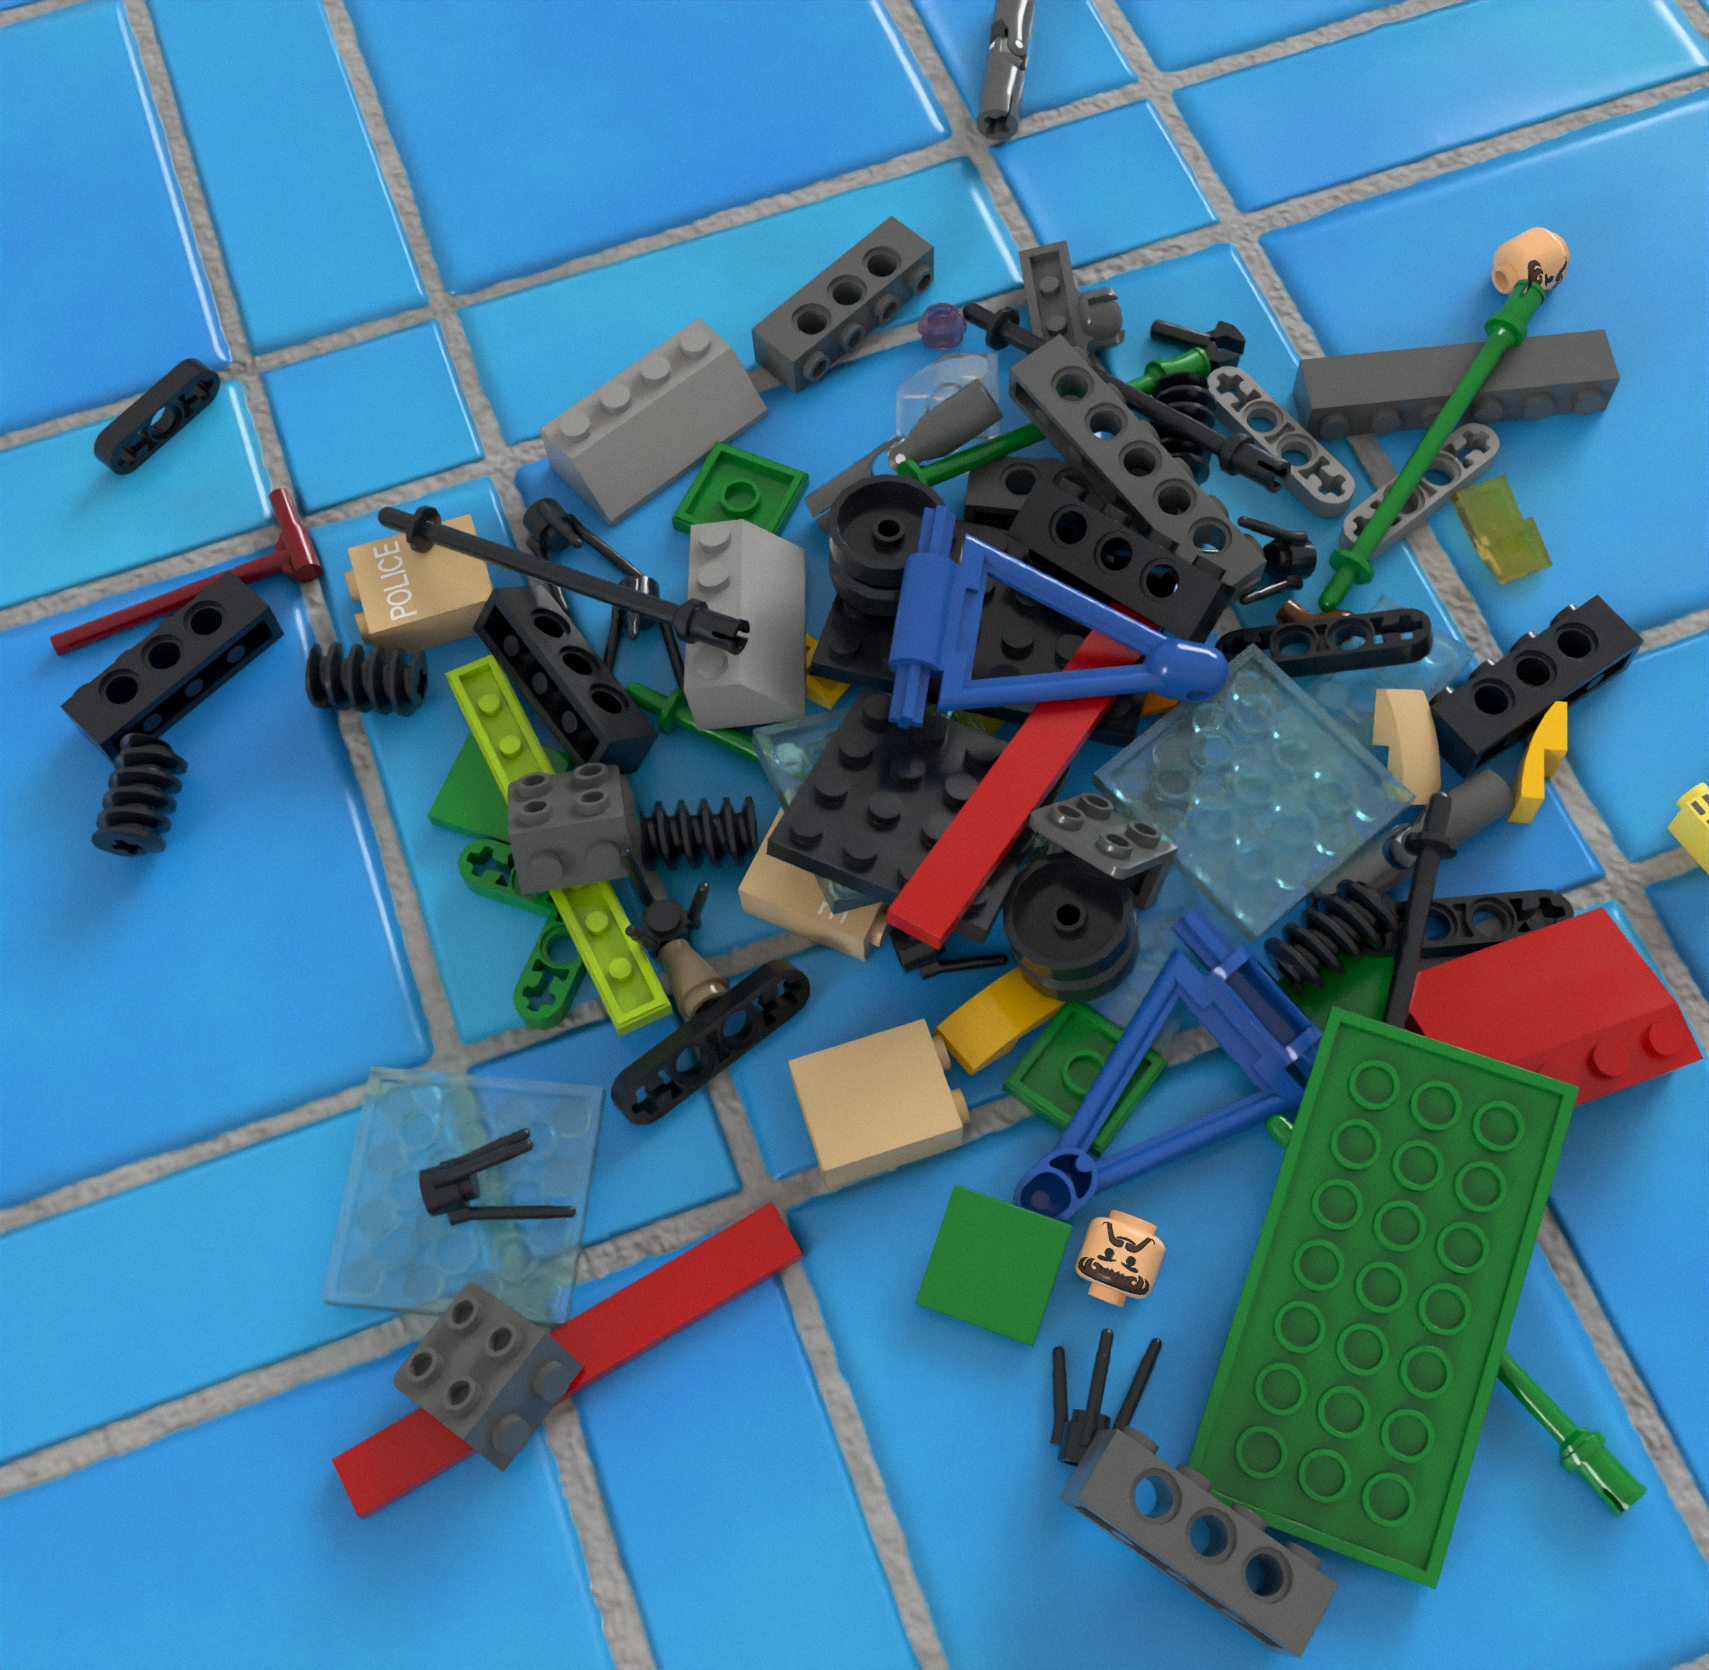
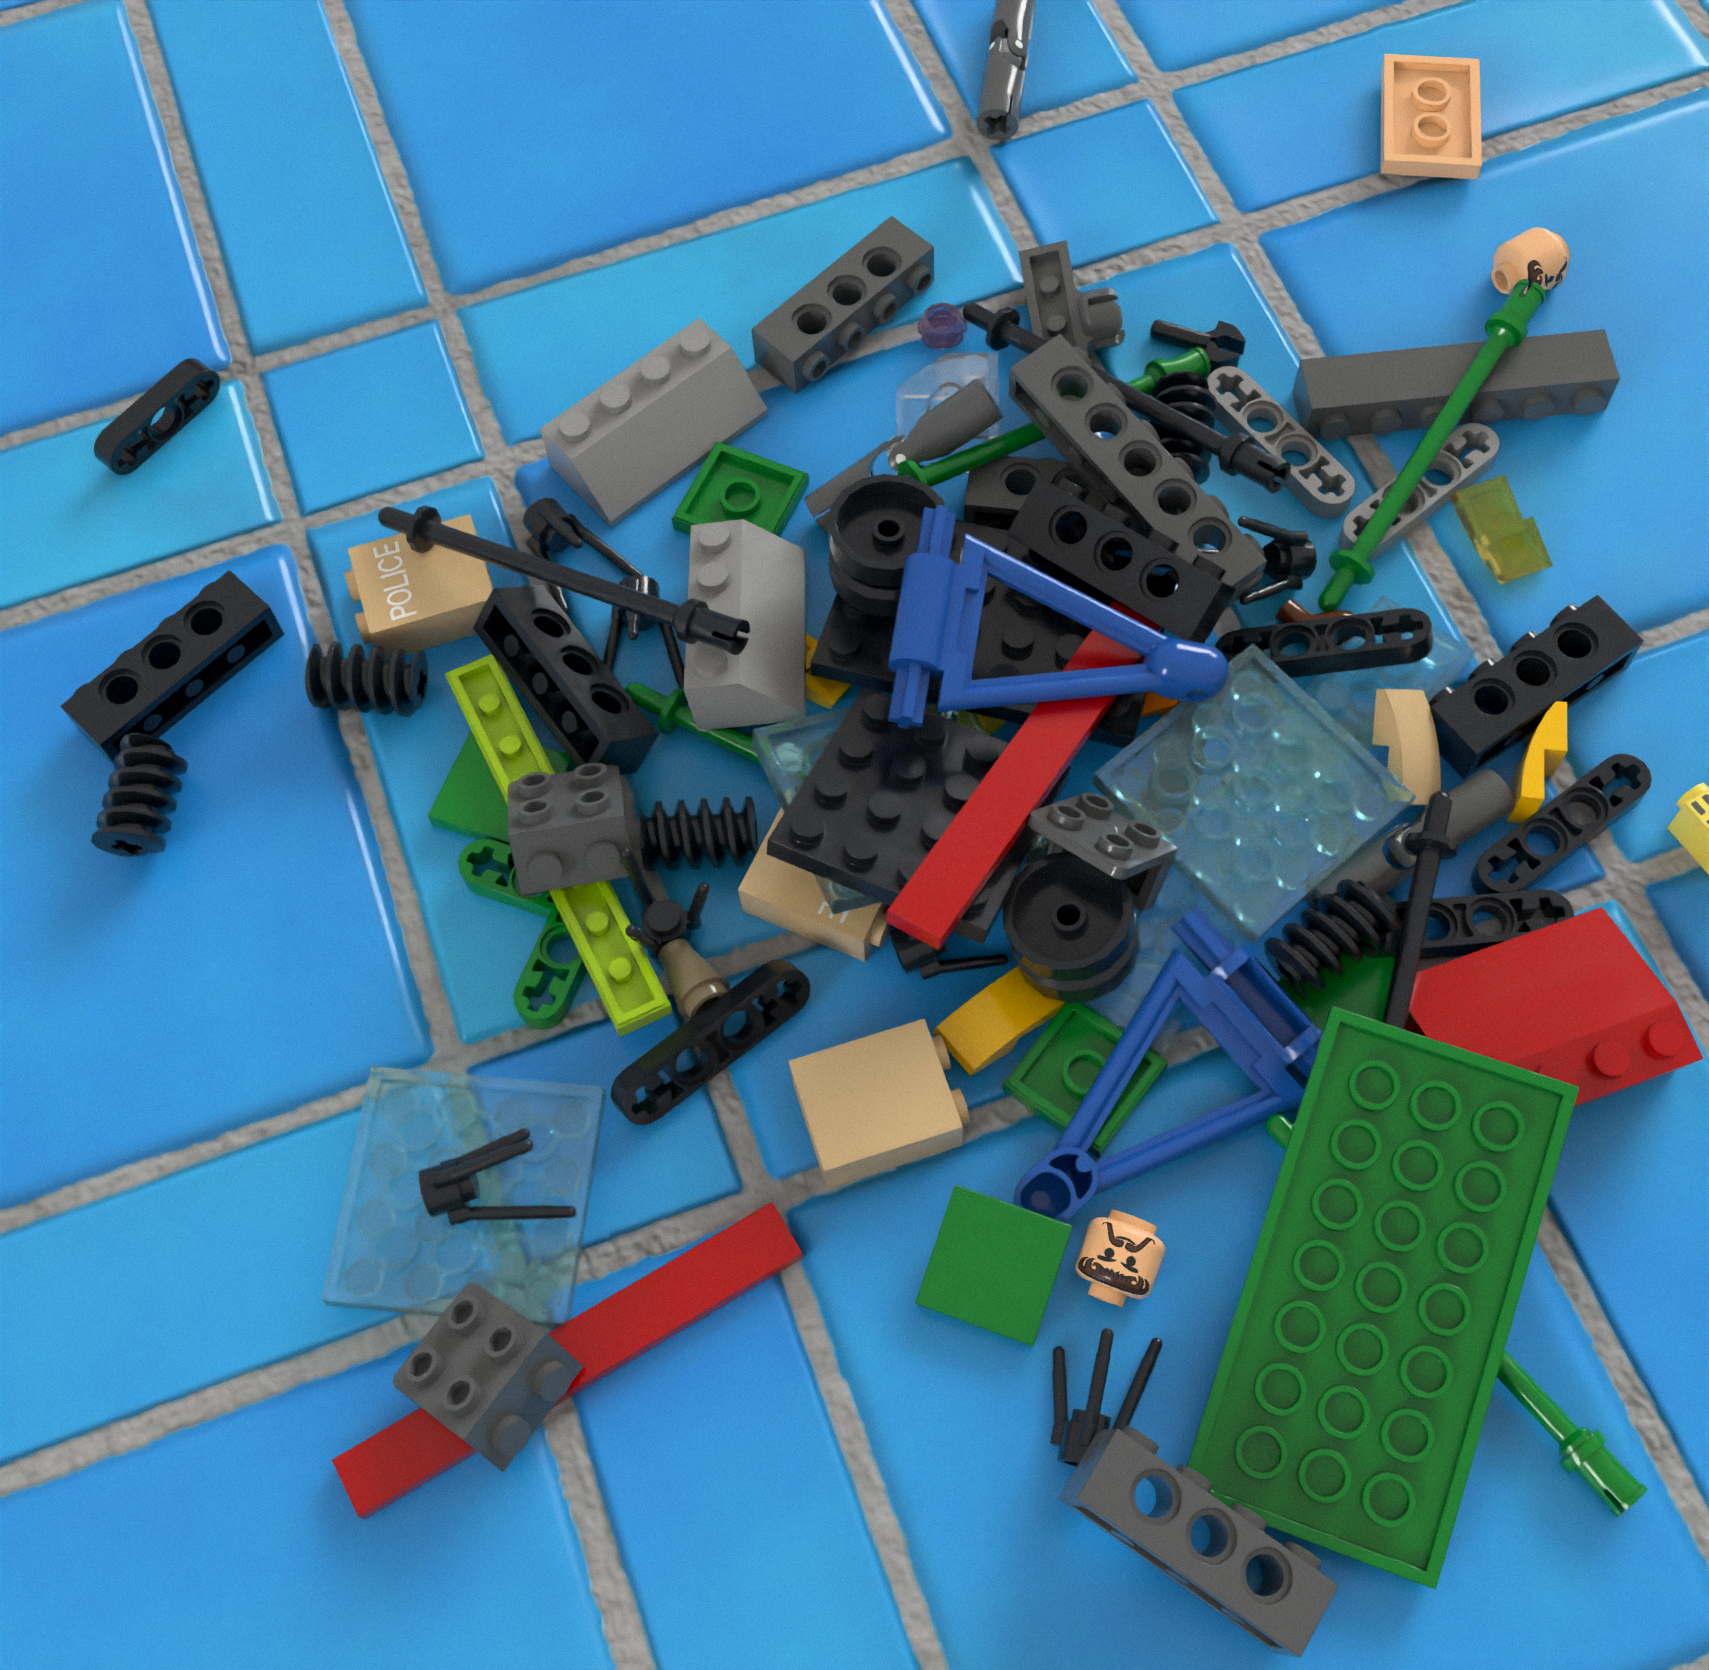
dark red bar [50,488,322,656] -> none
none -> light nougat plate [1380,54,1482,180]
none -> black beam [1471,754,1652,895]

